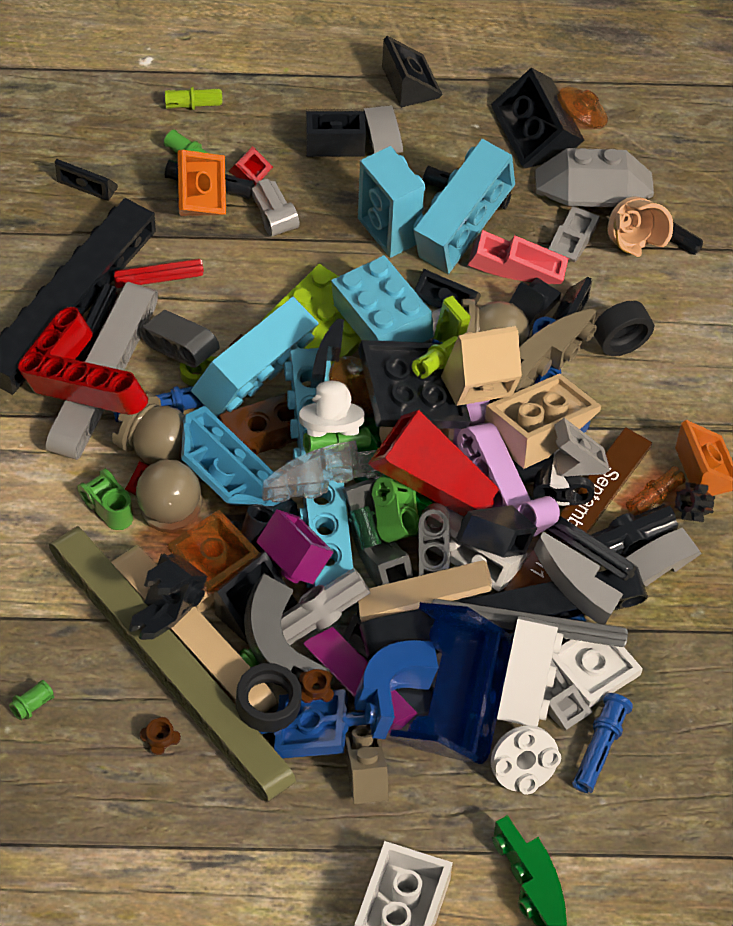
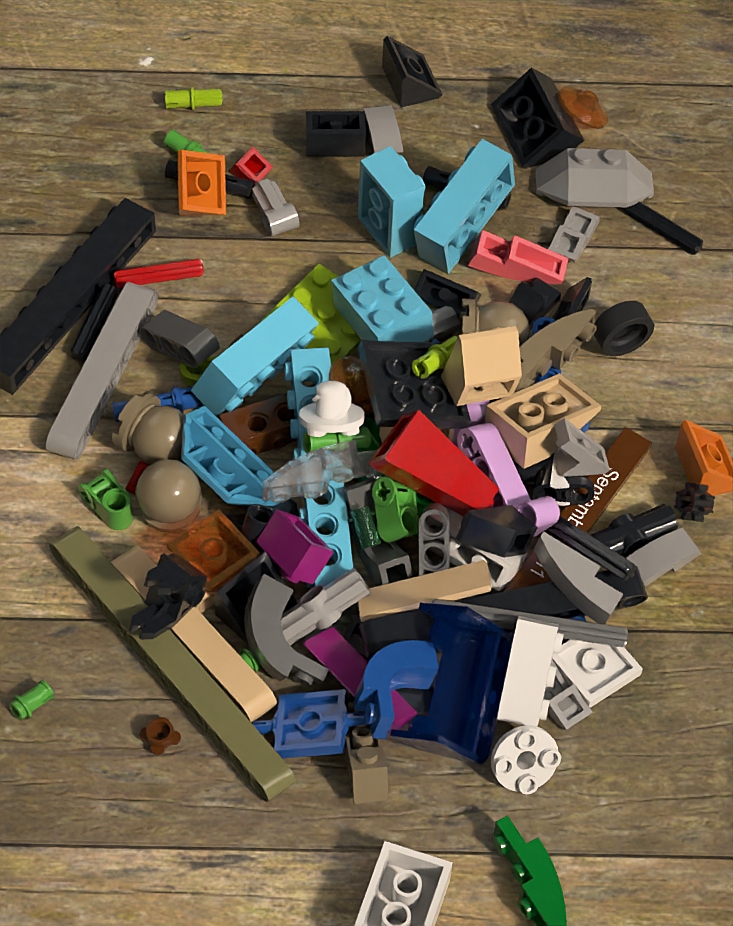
red beam [18,307,148,415] -> none
black slope [55,159,118,201] -> none
black tyre [236,663,302,732] -> none
reddish brown plate [299,669,334,703] -> none
black slope [310,319,344,388] -> none
lime plate [433,296,471,343] -> none
blue pin [572,693,633,793] -> none
light nougat helmet [607,196,673,257] -> none
clear orange pin [626,466,686,516] -> none

